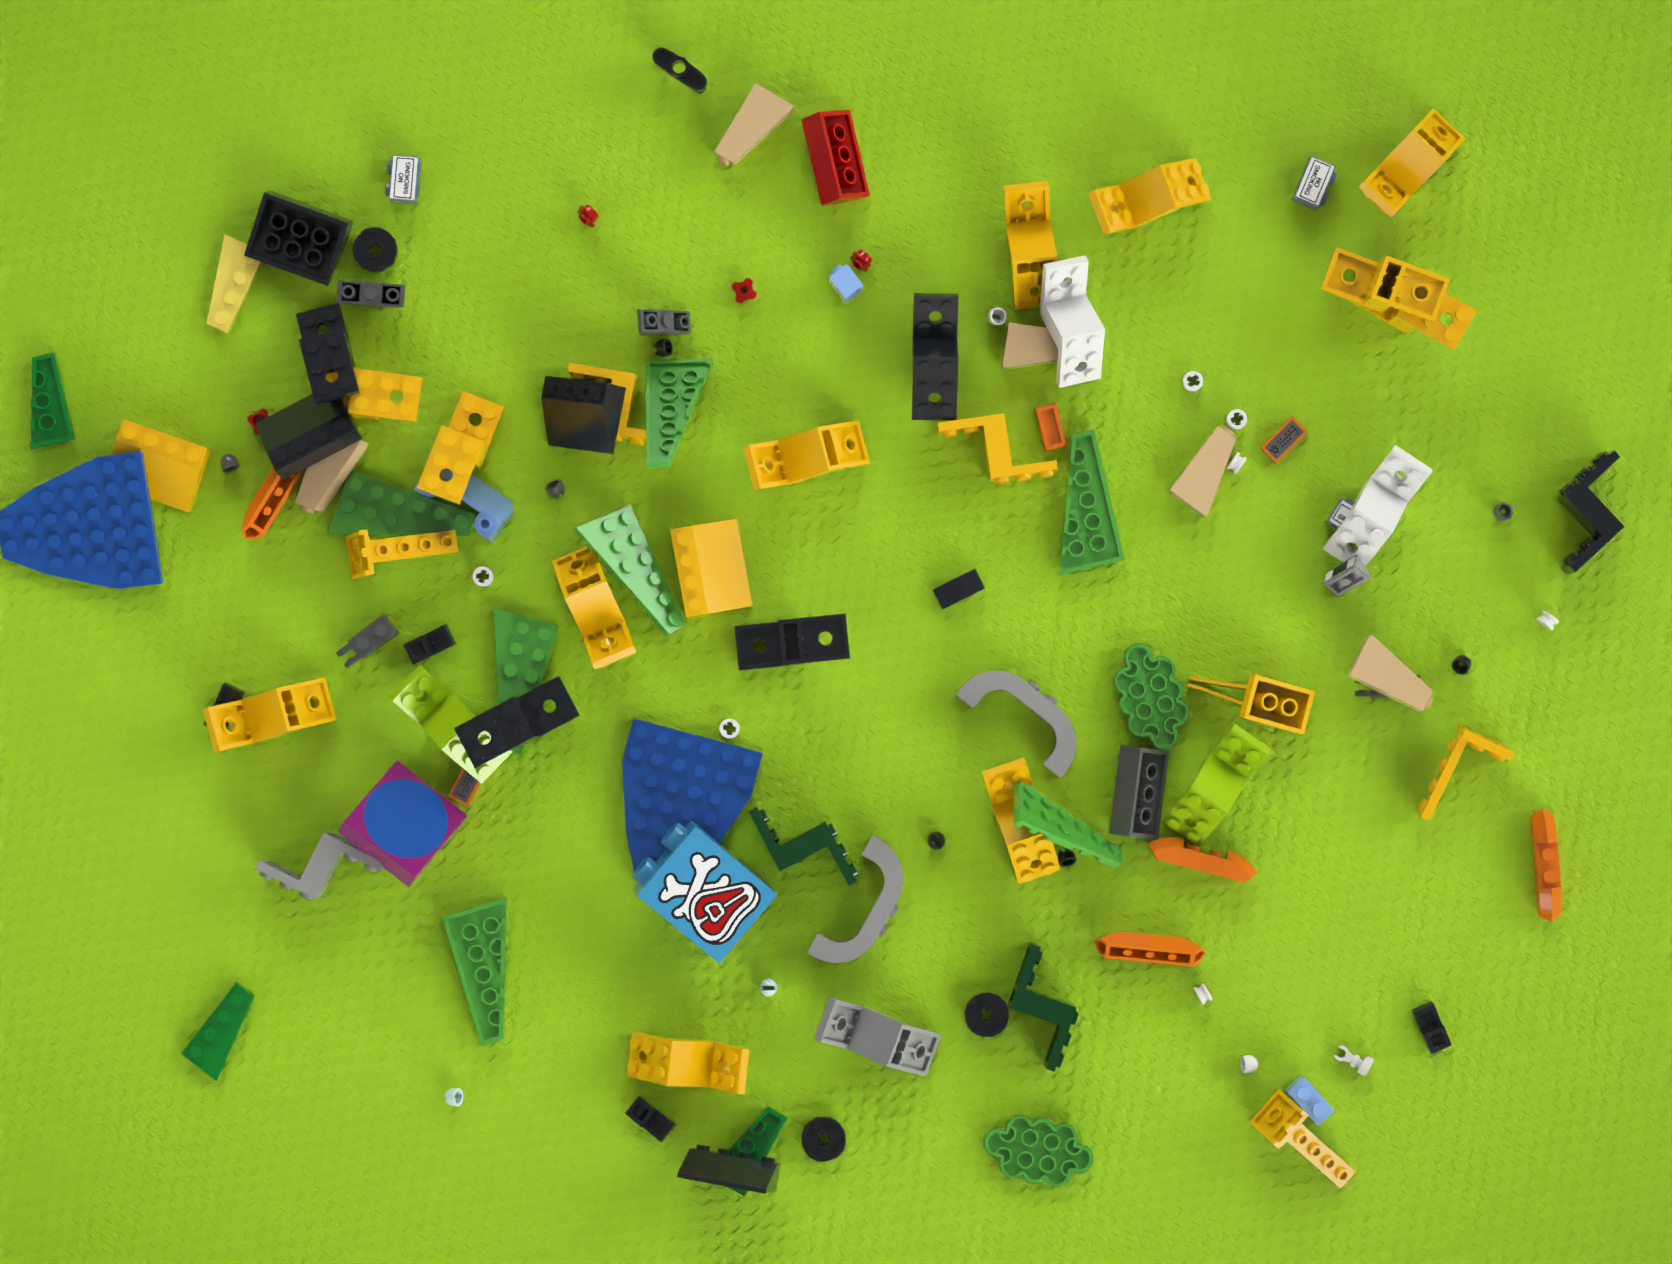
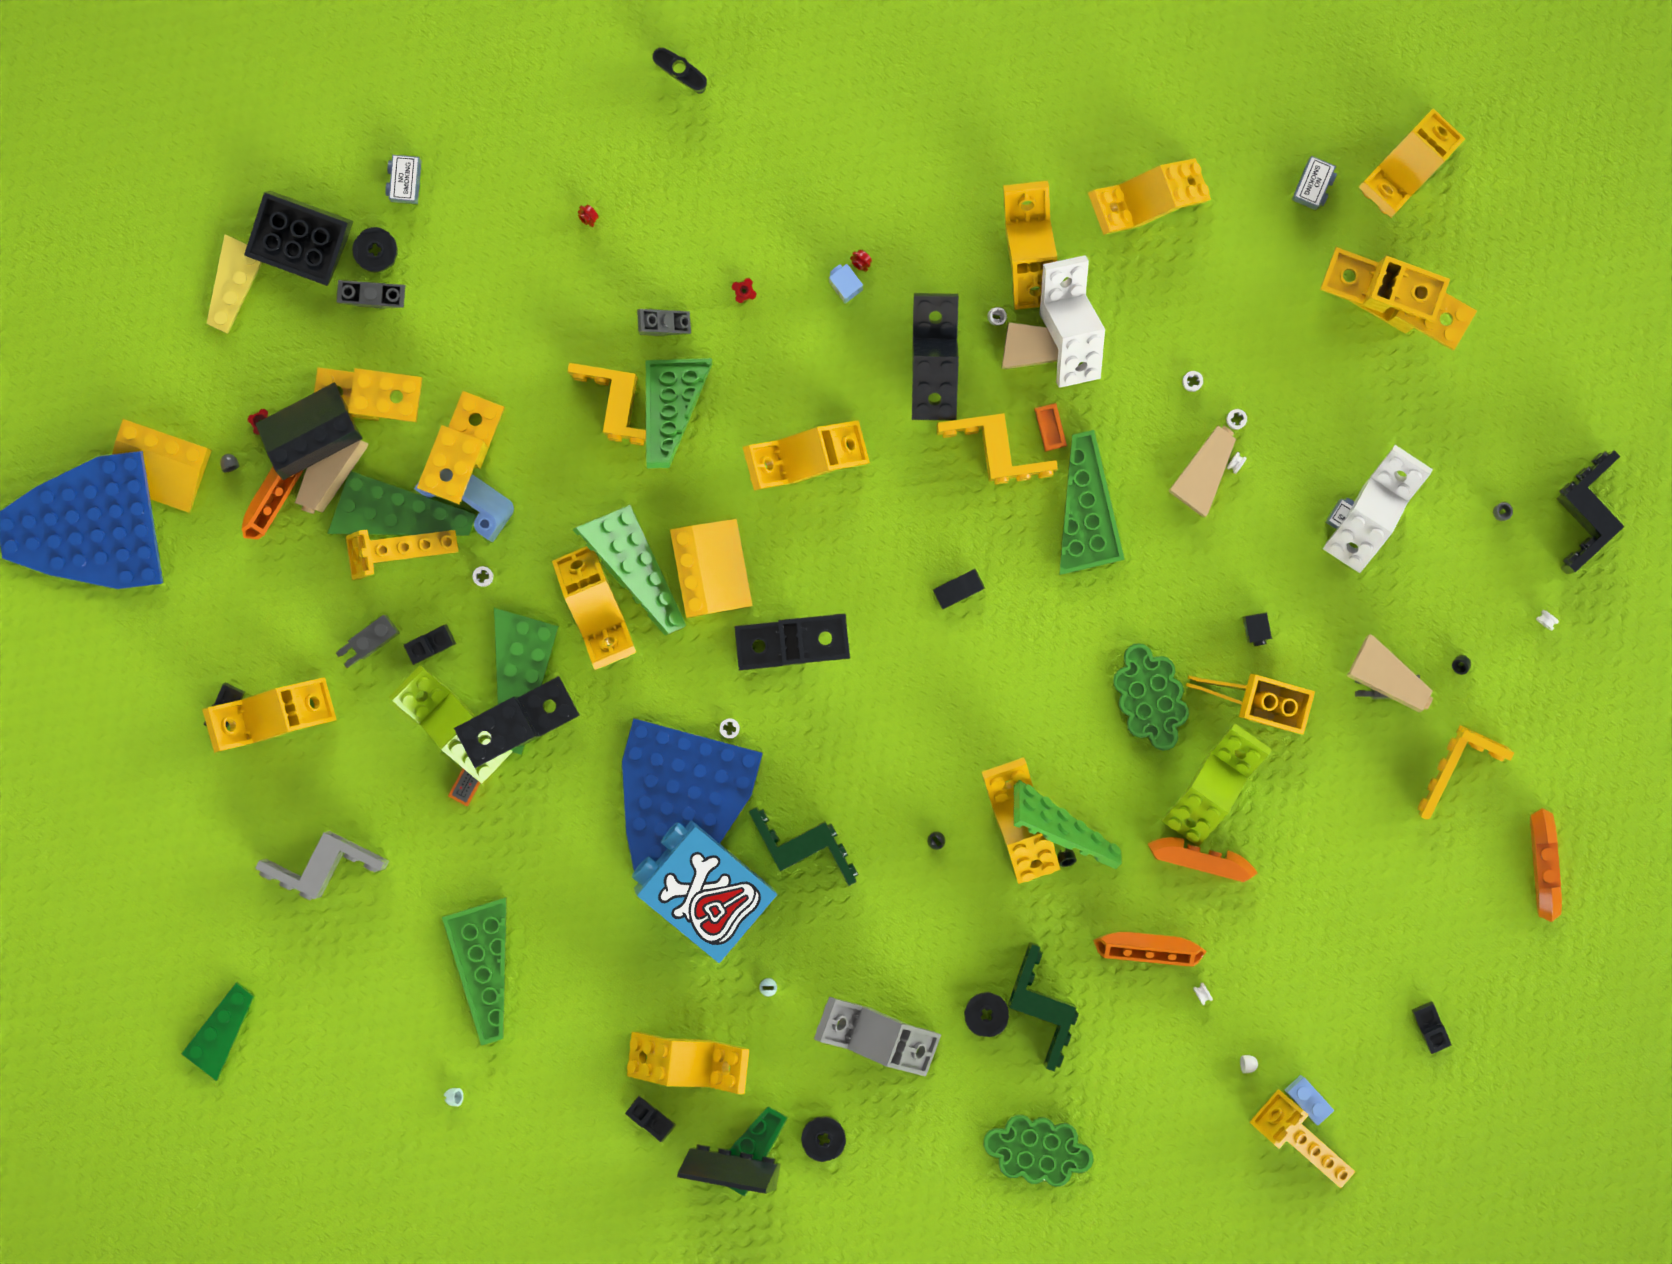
green wing [30,352,75,450] -> none
black bracket [296,303,360,405] -> none
blue tile [338,761,467,887] -> none
black slope [541,376,626,454] -> none
dark grey hinge [545,479,565,499] -> none
black hinge [654,338,673,357] -> none
tan slope [714,83,794,166] -> none
red slope [801,110,870,206] -> none
light grey arch [807,835,903,963] -> none
light grey arch [955,671,1076,778] -> none
dark grey slope [1109,745,1169,840] -> none
tile [1260,416,1308,464] -> none
light grey slope [1323,555,1371,597] -> none
white piece [1333,1045,1374,1077] -> none
none -> black brick [1243,612,1272,647]

